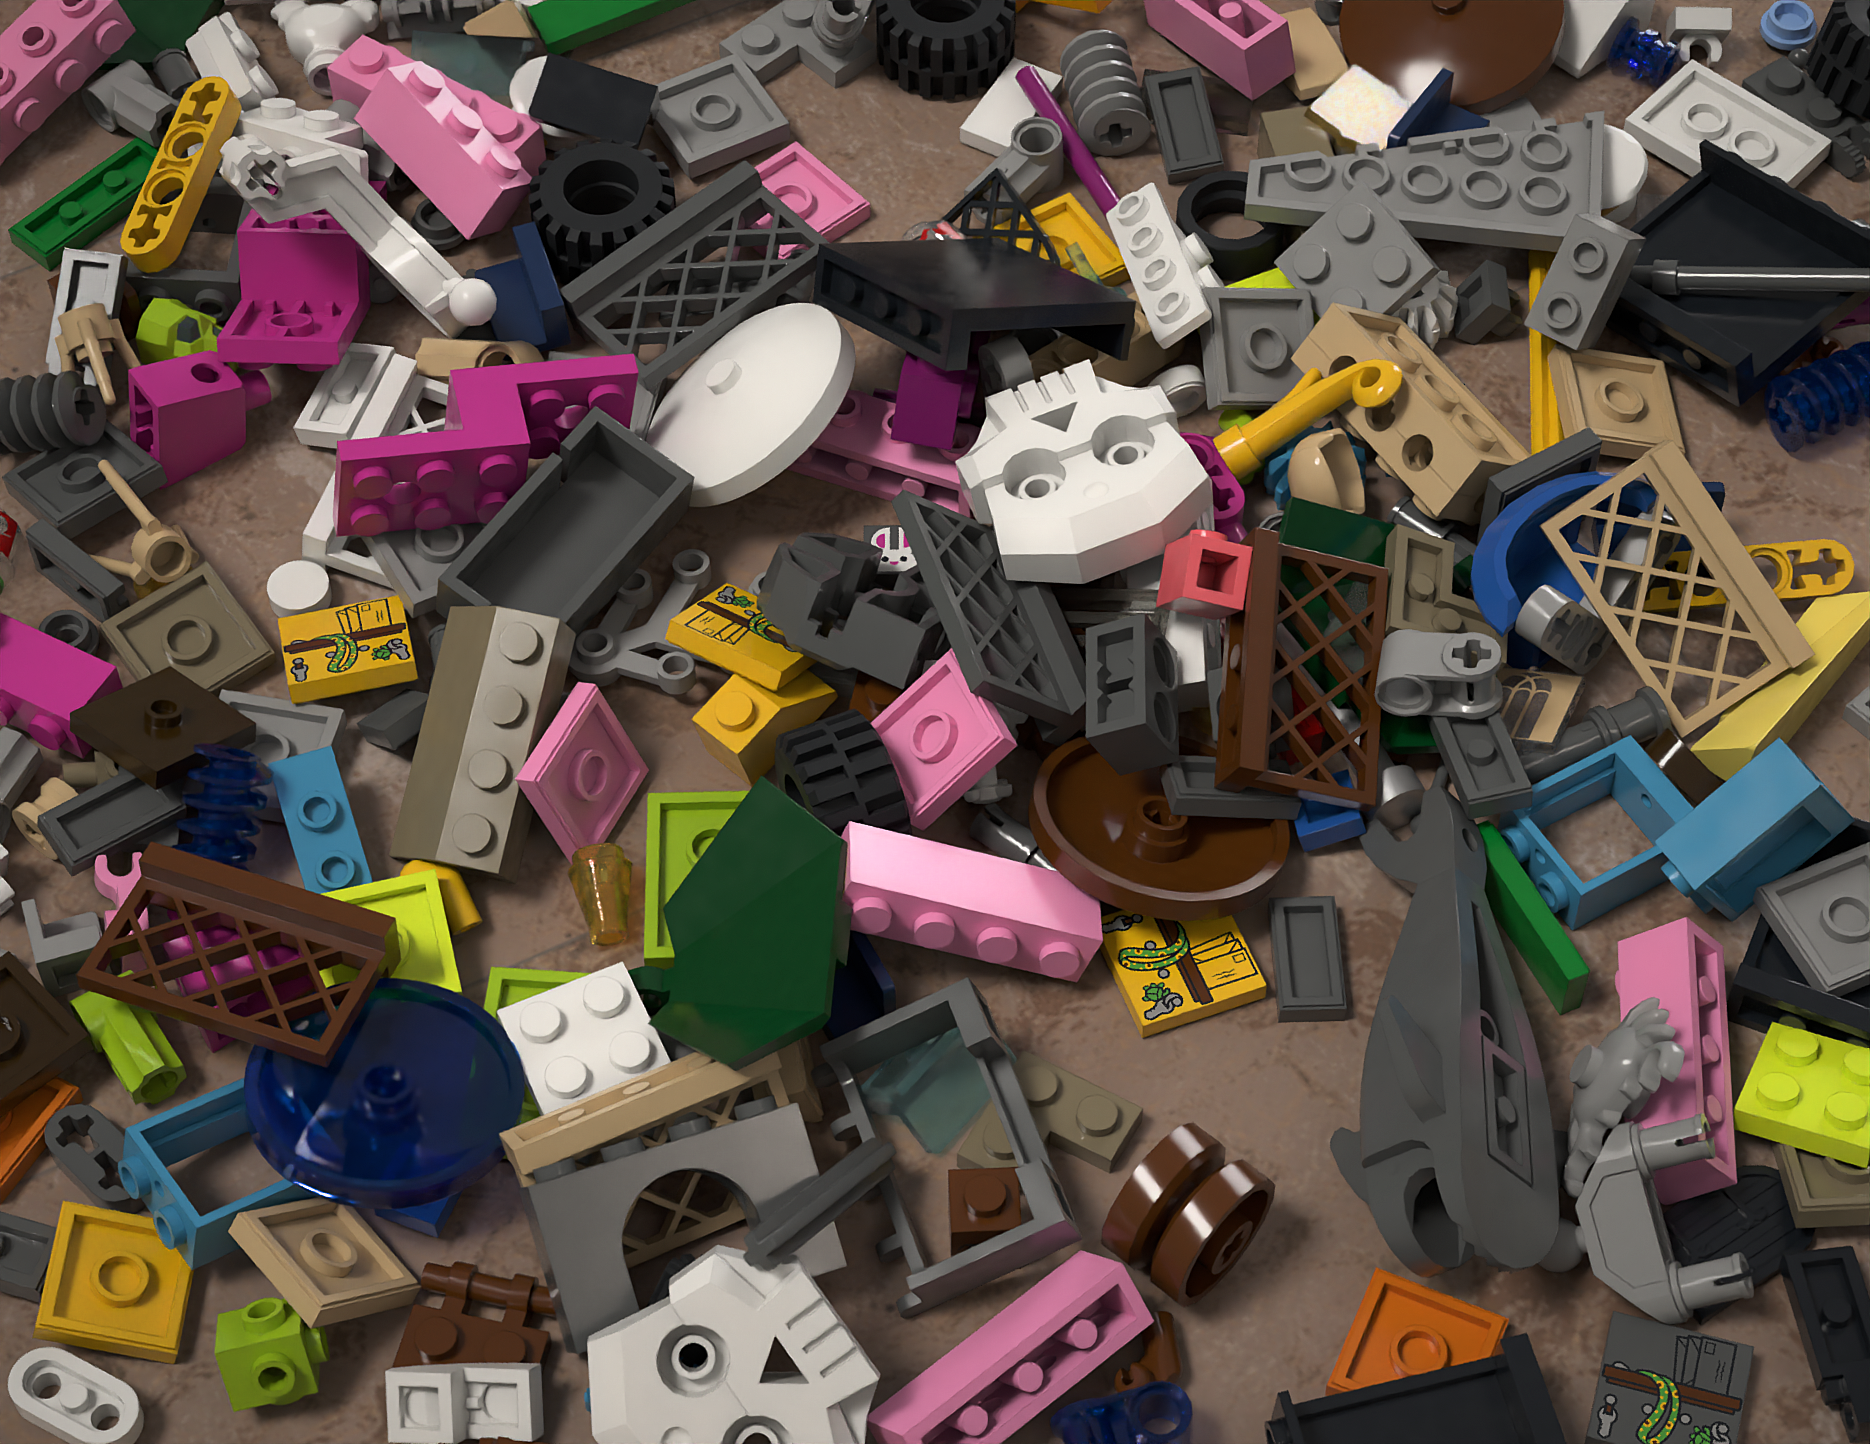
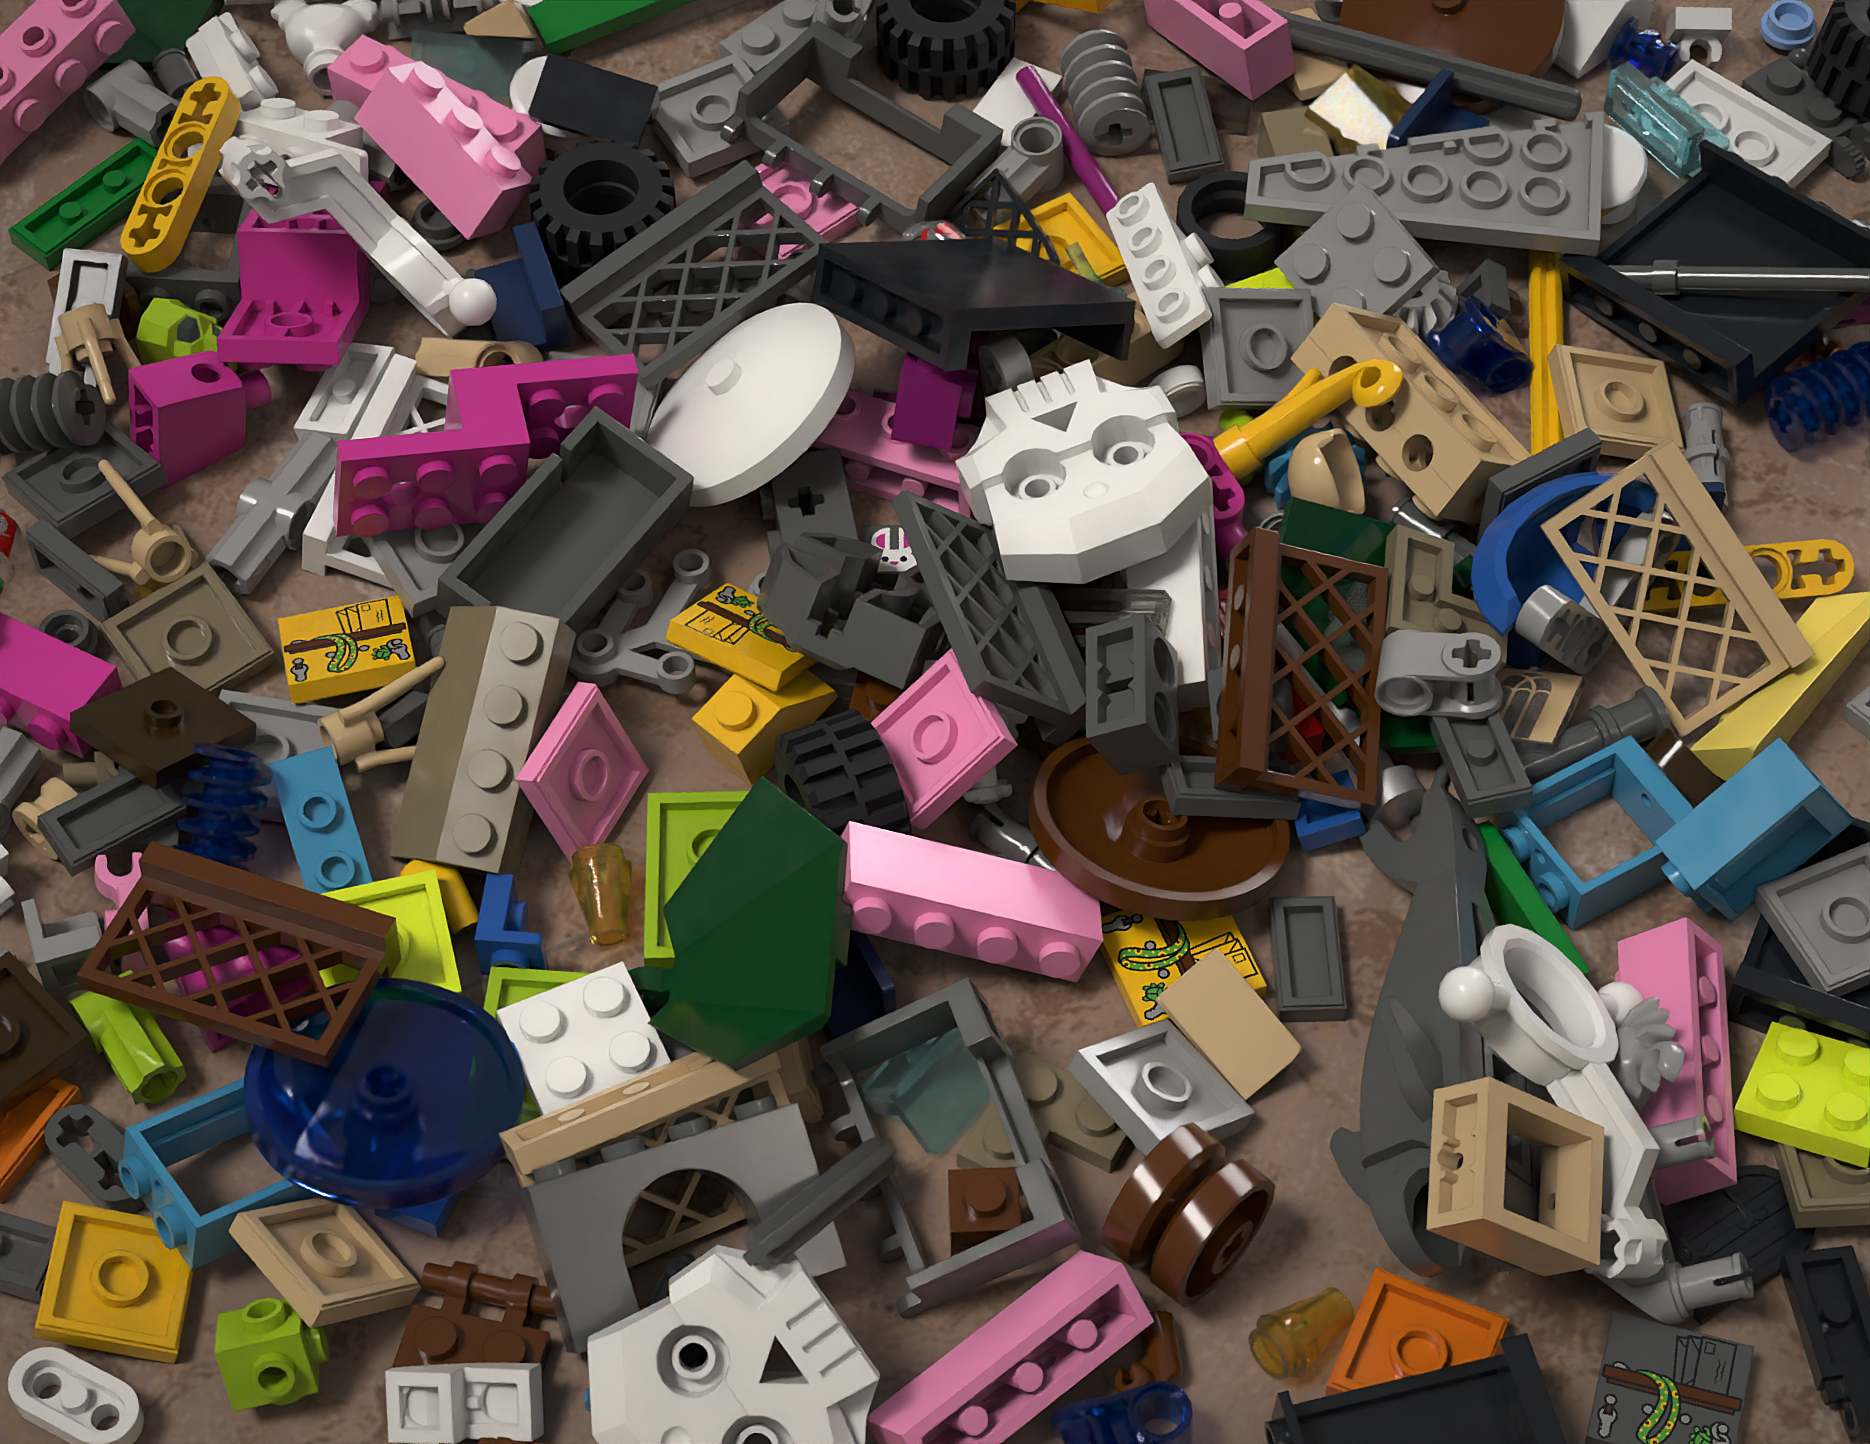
white tile [267,560,332,618] -> none
coral brick [1156,529,1253,620] -> none
light grey brick [1524,213,1647,350] -> none
none -> light grey piece [202,430,337,598]
none -> tan plant [317,656,444,773]
none -> blue bracket [474,873,548,976]
none -> dark grey hinge [720,20,1004,241]
none -> dark grey brick [758,448,858,563]
none -> light grey plate [1067,1019,1255,1156]
none -> tan slope [1155,948,1303,1101]
none -> clear yellow cone [1249,1287,1354,1380]
none -> dark grey axle [1271,8,1583,122]
none -> clear blue piece [1425,295,1533,394]
none -> tan window [1427,1077,1604,1276]
none -> white piece [1438,924,1668,1278]
none -> clear light blue panel [1603,61,1730,179]
none -> light grey pin [1683,402,1730,515]

